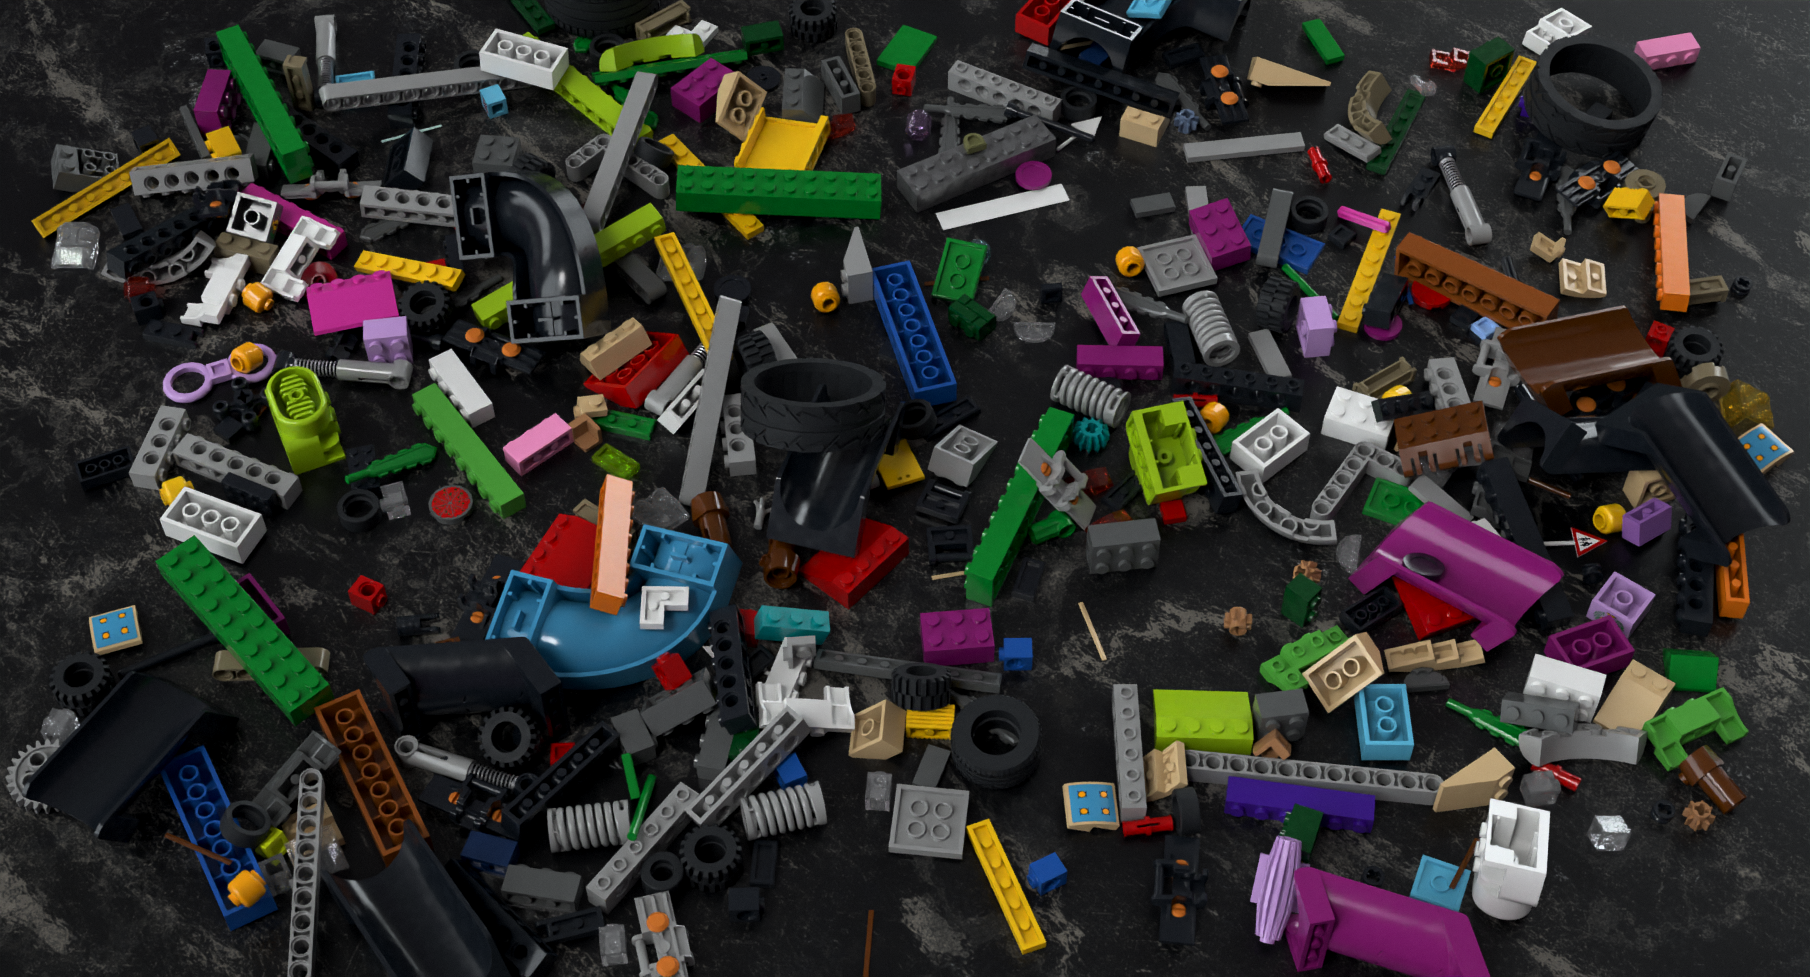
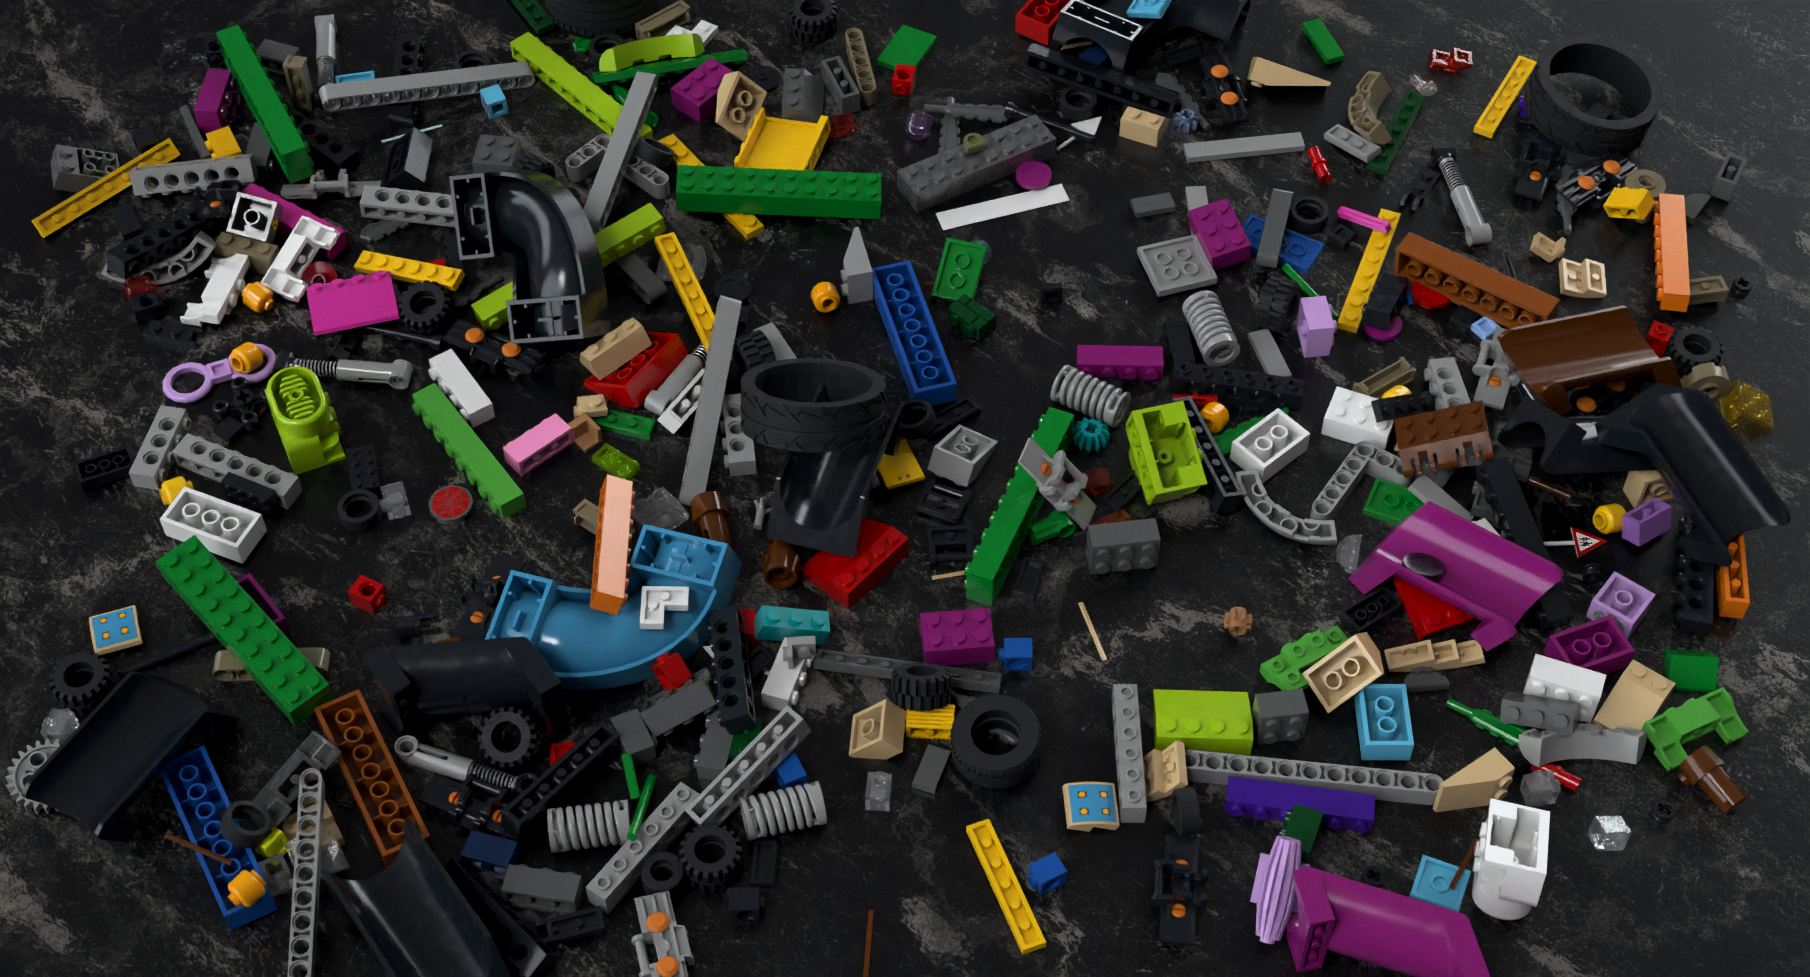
clear slope [51,222,100,269] -> none
green sword [345,443,437,484] -> none
lavender brick [363,316,413,363] -> none
white brick [479,29,569,90] -> none
red slope [519,514,597,589] -> none
clear brick [598,924,628,966] -> none
dark green brick [741,20,784,56] -> none
white bracket [756,682,855,737] -> none
light grey plate [889,784,970,859] -> none
light grey brick [948,60,1062,122] -> none
clear tile [988,288,1016,322] -> none
clear tile [1013,322,1056,343] -> none
magenta brick [1081,276,1140,346] -> none
dark grey sword [1114,286,1189,324] -> none
light orange head [1115,246,1145,277] -> none
red pin [1122,815,1173,837] -> none
red tile [1159,499,1187,525] -> none
medium nougat panel [1253,729,1291,760] -> none
dark green brick [1281,573,1322,628] -> none
medium nougat gear [1293,560,1322,584] -> none
dark green brick [1463,36,1515,94] -> none
white slope [1522,8,1592,55] -> none
bright pink brick [1634,32,1701,70] -> none
medium nougat gear [1682,800,1716,831] -> none
dark azure slope [1738,423,1794,475] -> none

